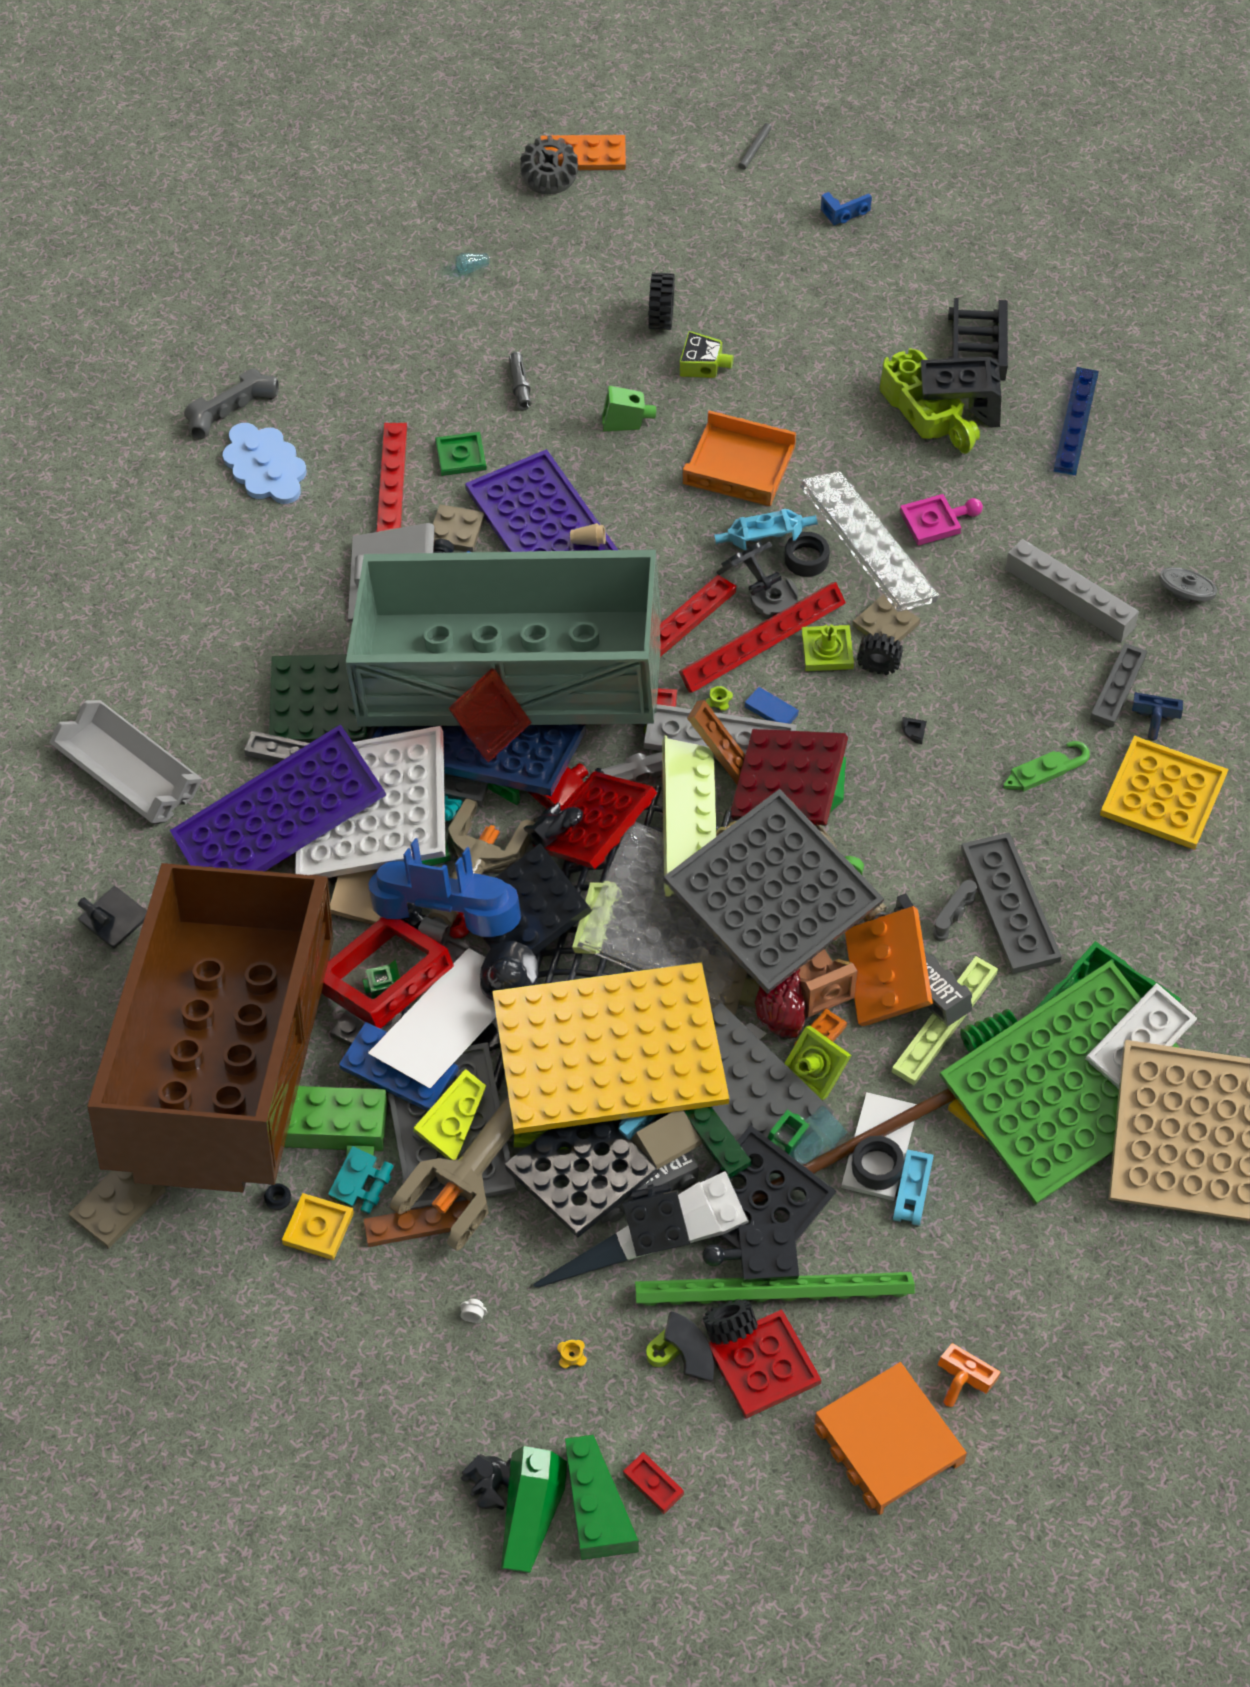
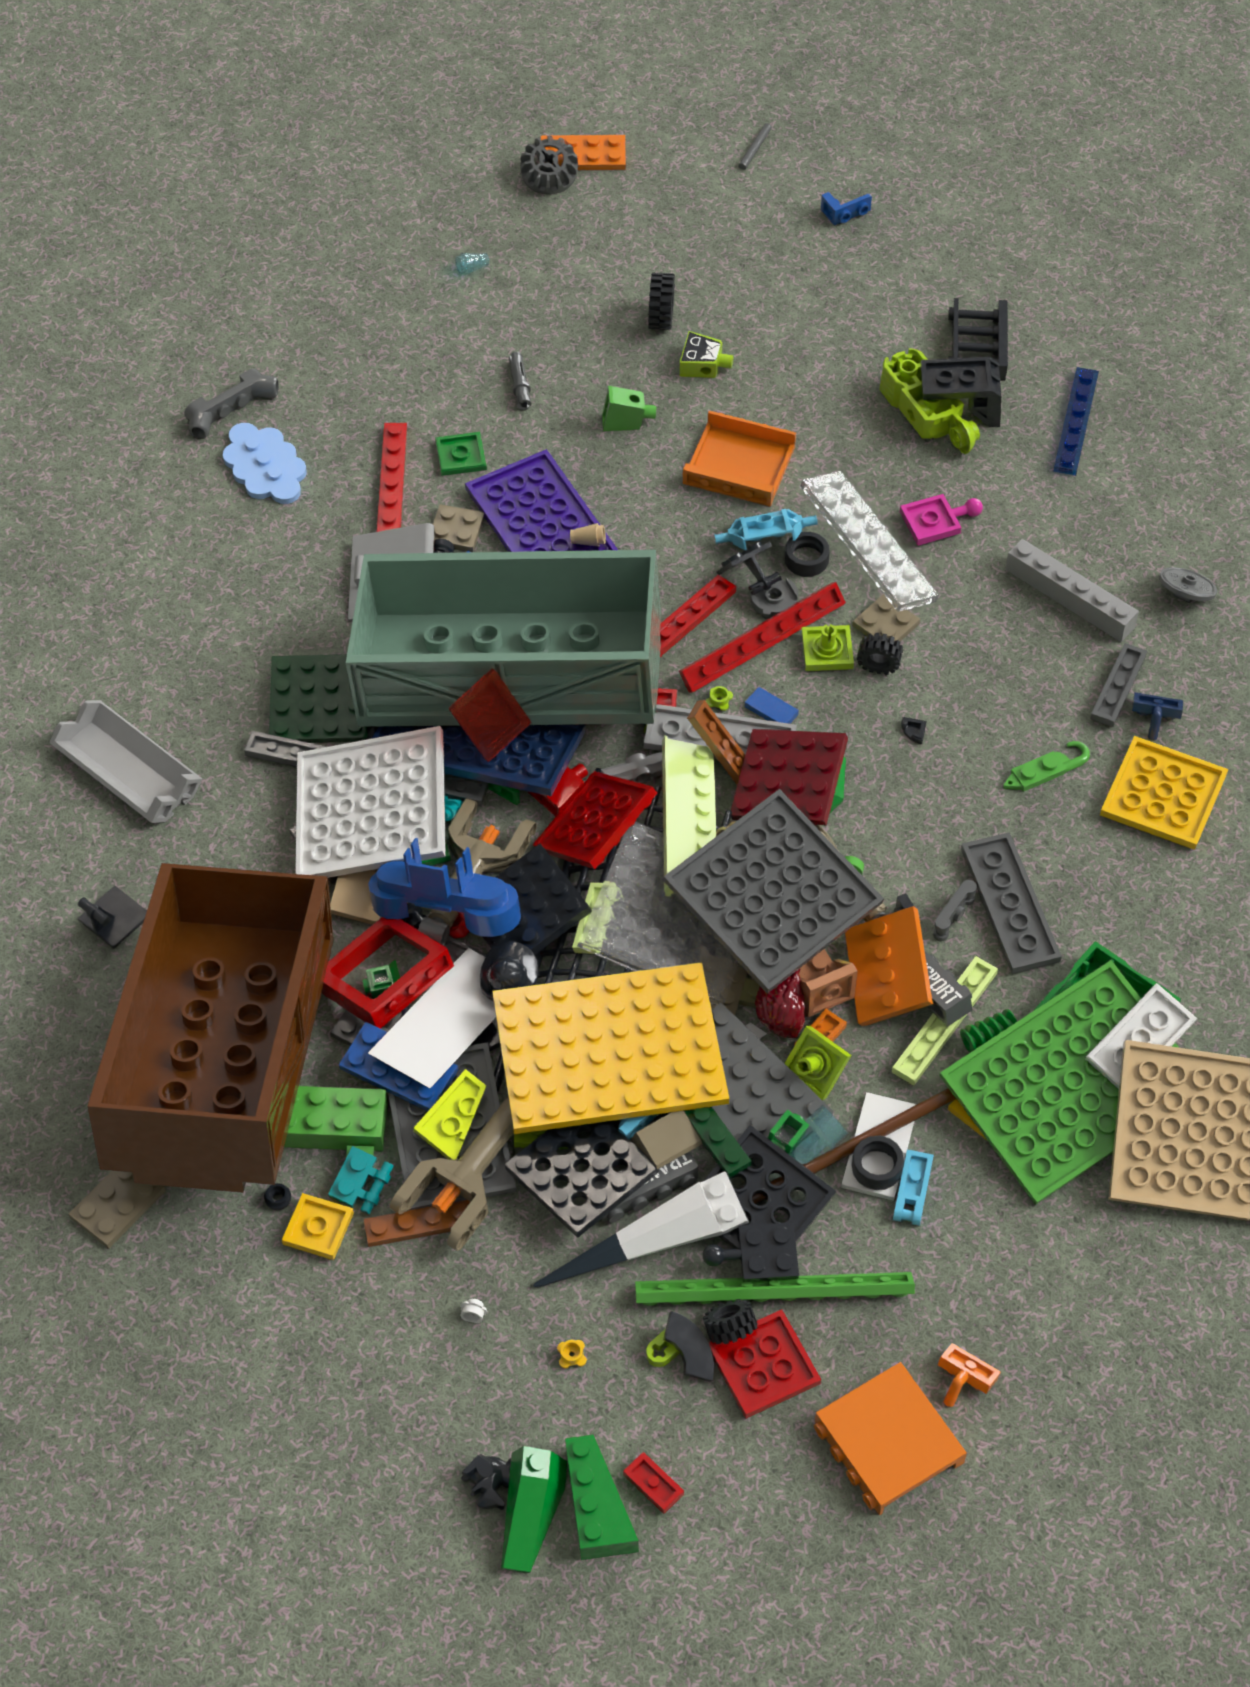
dark purple plate [170,724,387,871] -> none
black animal [524,802,583,847] -> none
black plate [623,1183,690,1257] -> none

